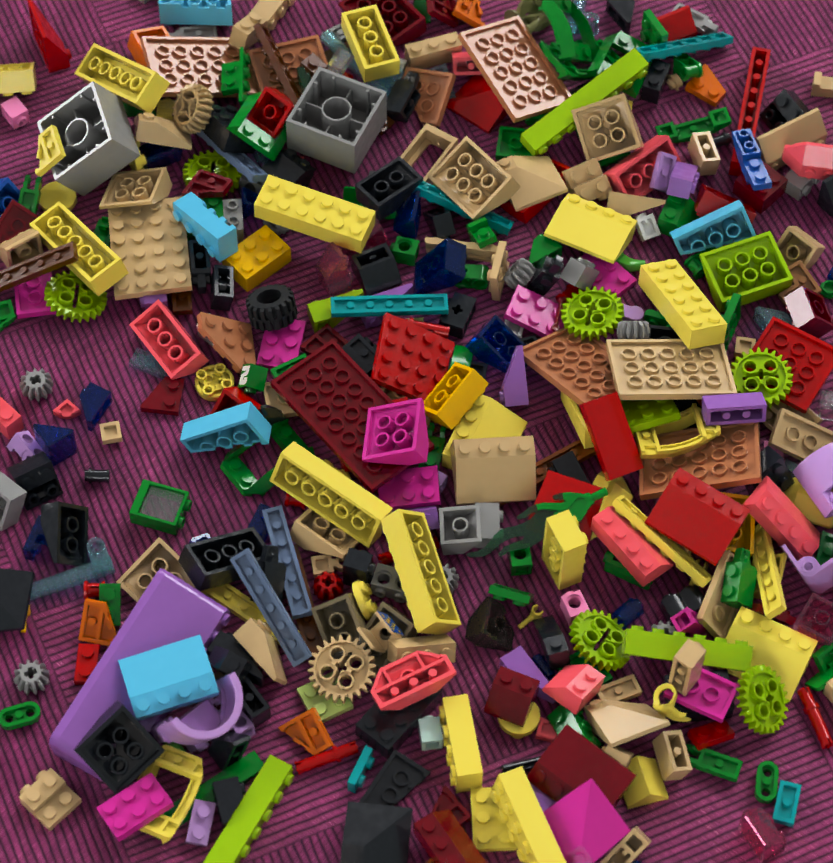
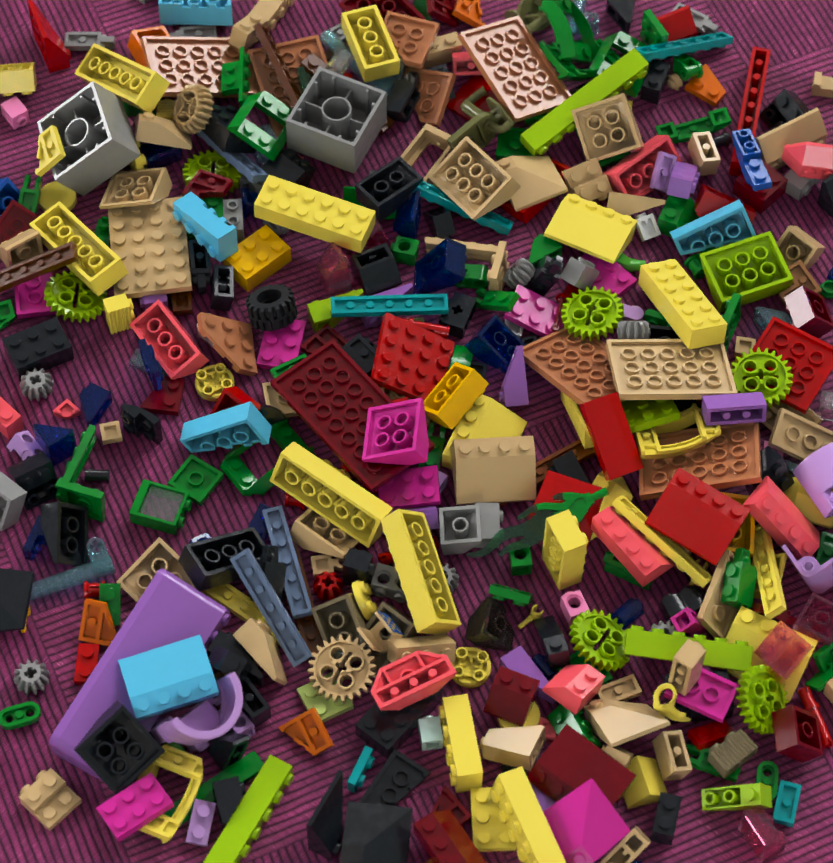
green brick [238,363,269,395] -> none
red slope [247,86,294,138] -> none
red pin [294,740,359,775] -> none
green brick [466,217,497,249] -> none
none -> black brick [2,317,74,381]
none -> green bracket [55,424,106,522]
none -> light grey hinge [64,32,116,51]
none -> light yellow brick [102,293,136,334]
none -> black slope [120,404,163,445]
none -> clear blue plate [137,338,164,391]
none -> green plate [167,454,224,506]
none -> black slope [307,770,344,861]
none -> nougat plate [384,11,440,69]
none -> olive plate [447,86,515,151]
none -> light yellow tile [452,647,491,688]
none -> green hinge [473,288,520,312]
none -> tan slope [479,725,546,771]
none -> black brick [650,792,682,845]
none -> lime slope [701,783,772,811]
none -> dark tan brick [707,729,758,779]
none -> clear pink slope [754,620,814,680]
none -> dark red brick [772,705,823,763]

